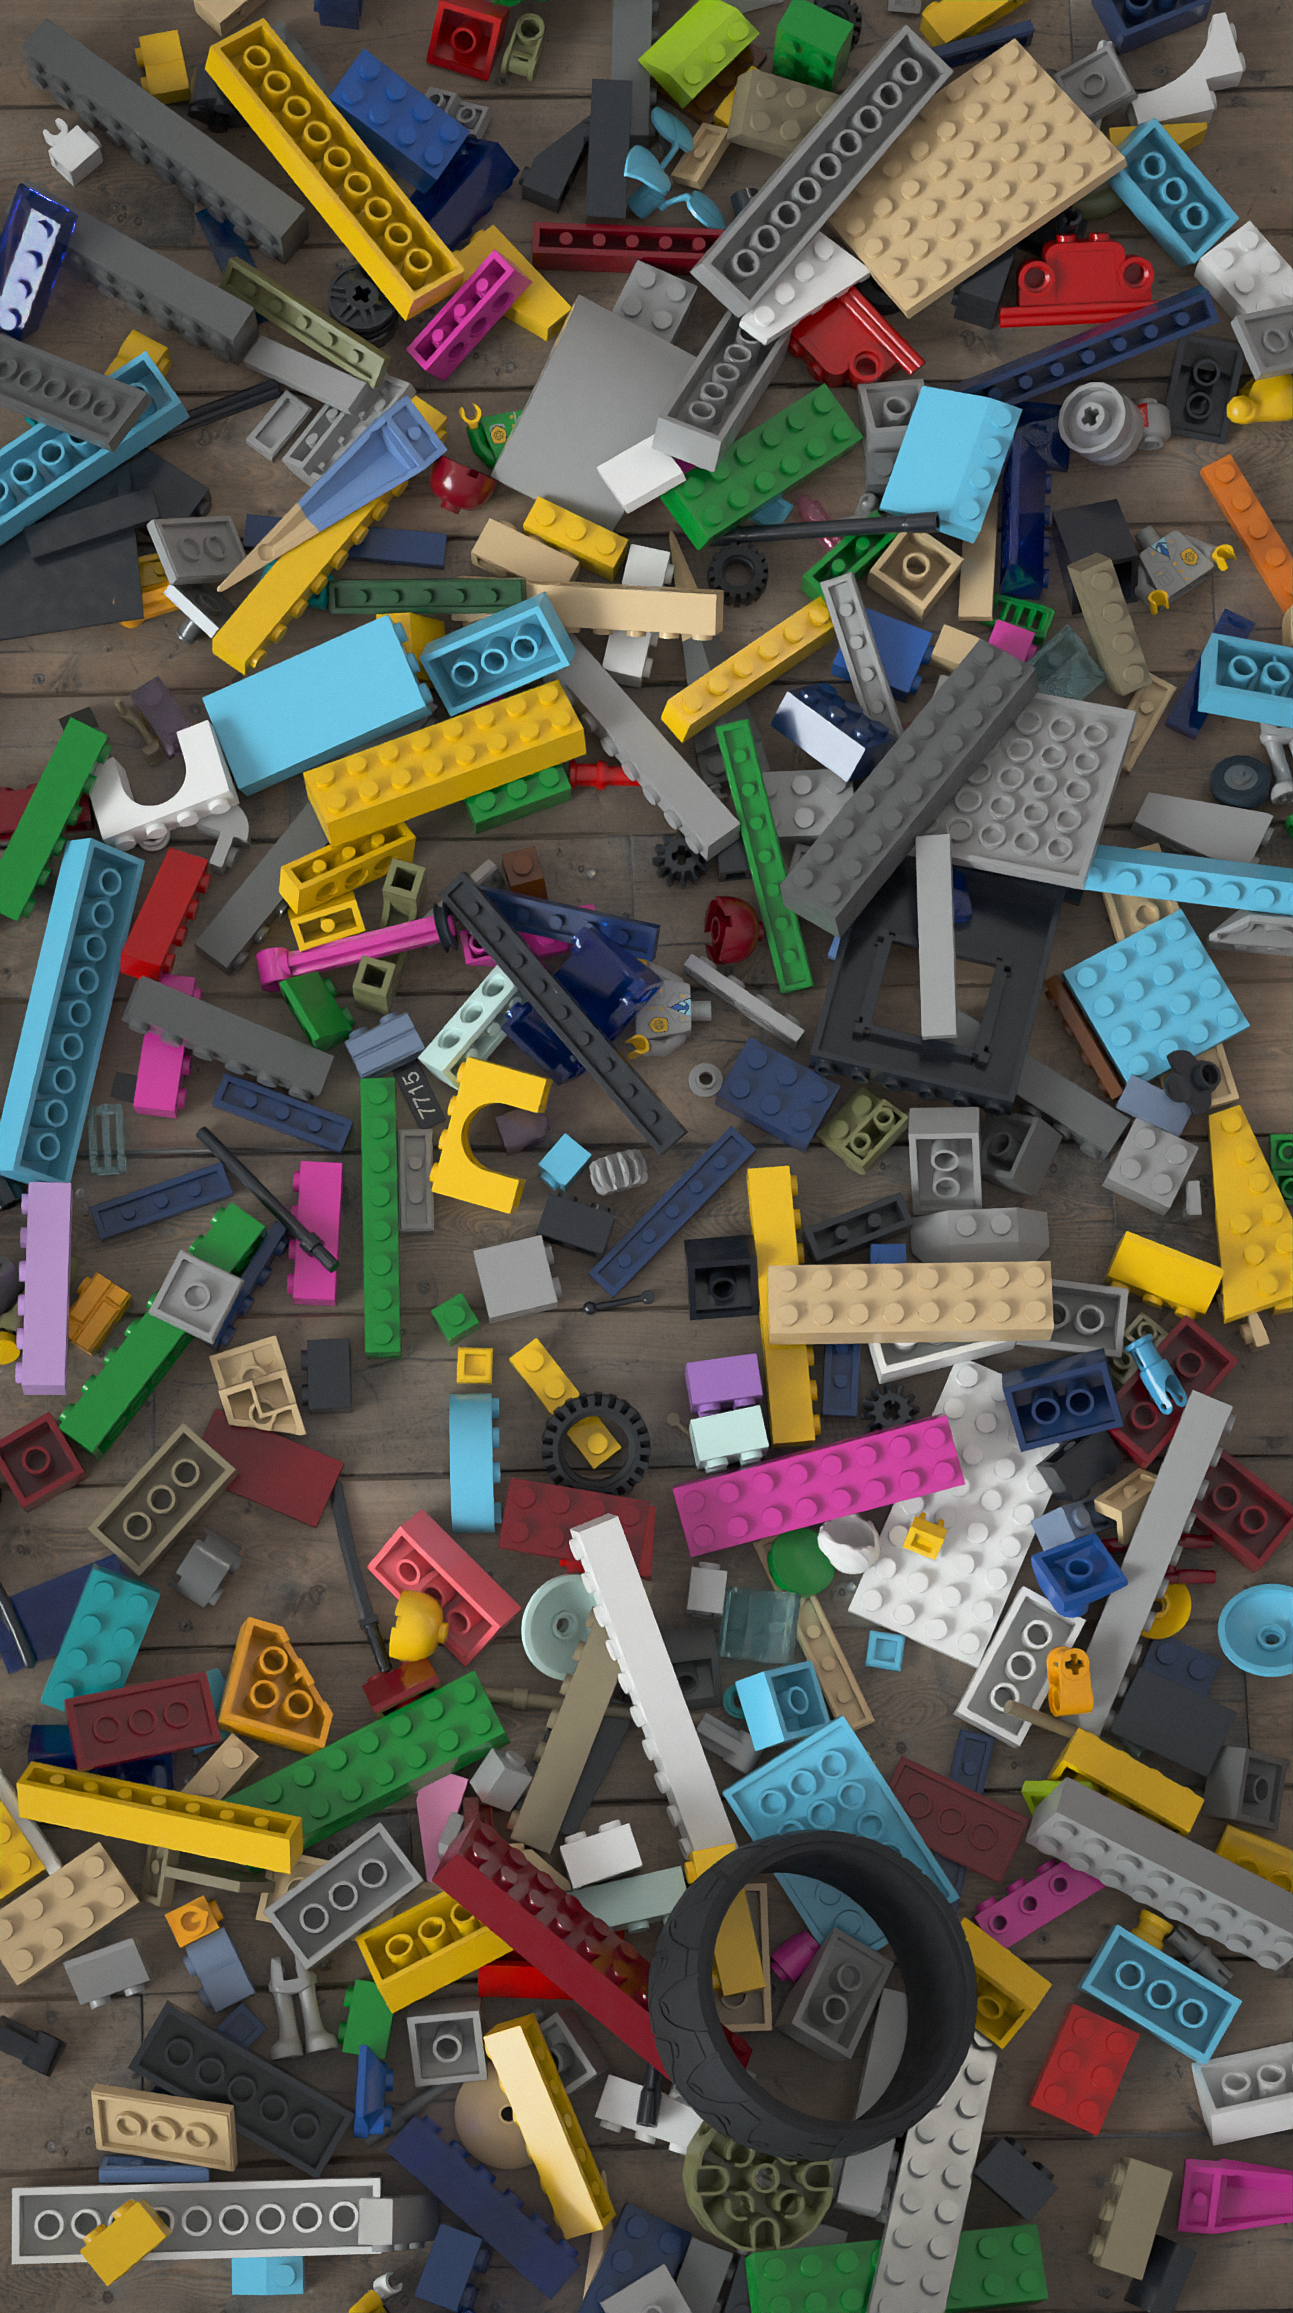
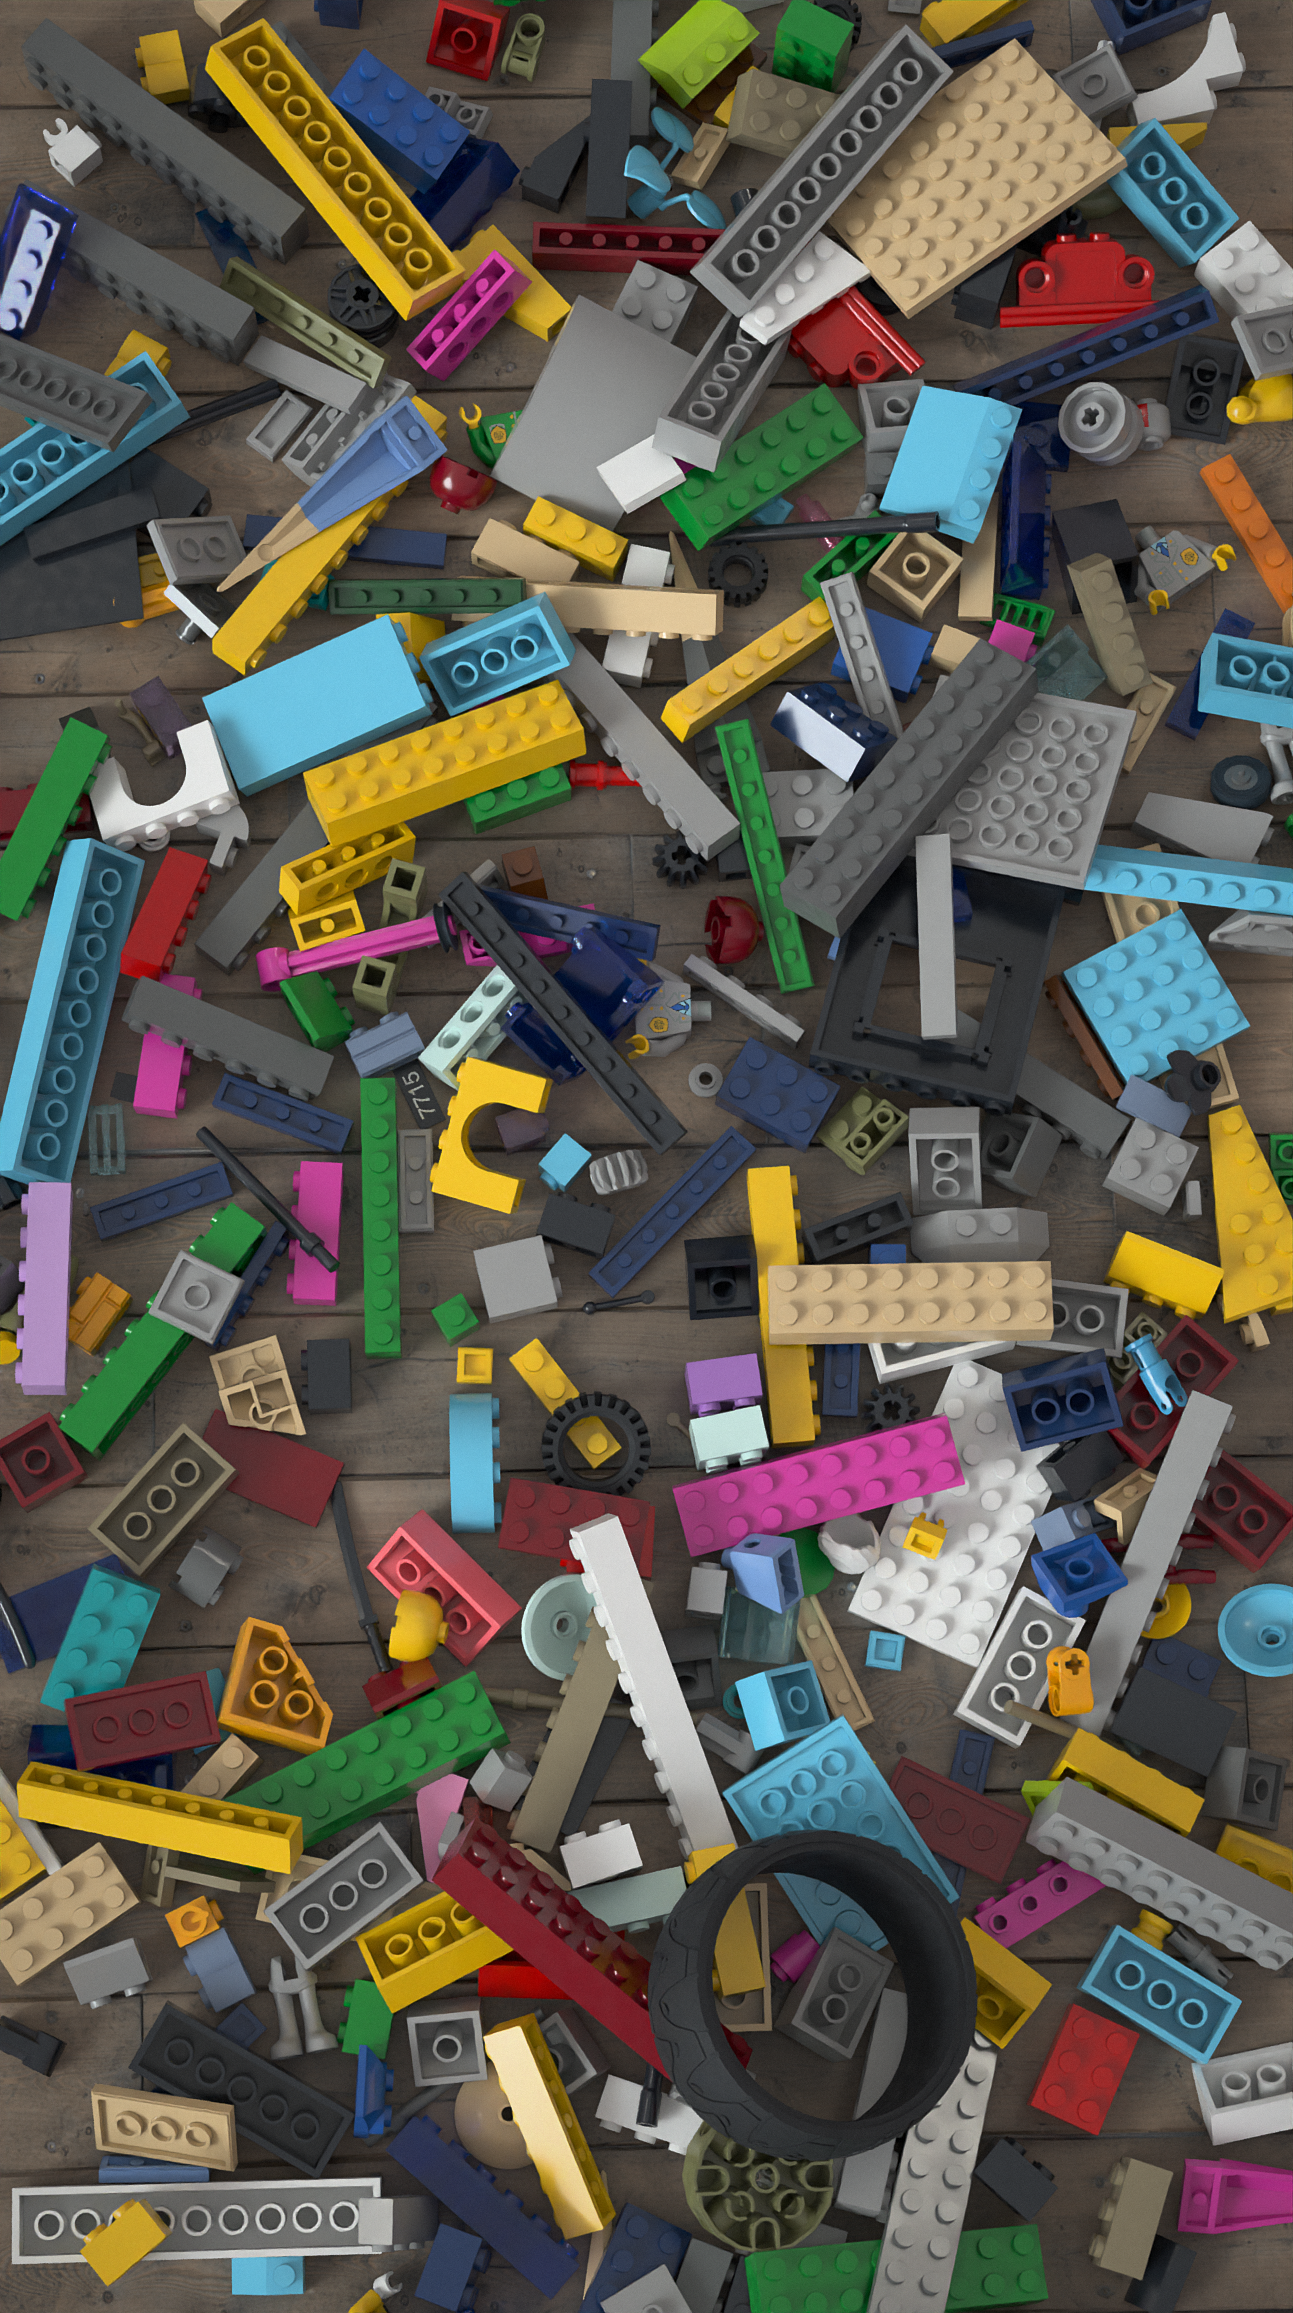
none -> medium blue torso [721,1533,804,1614]

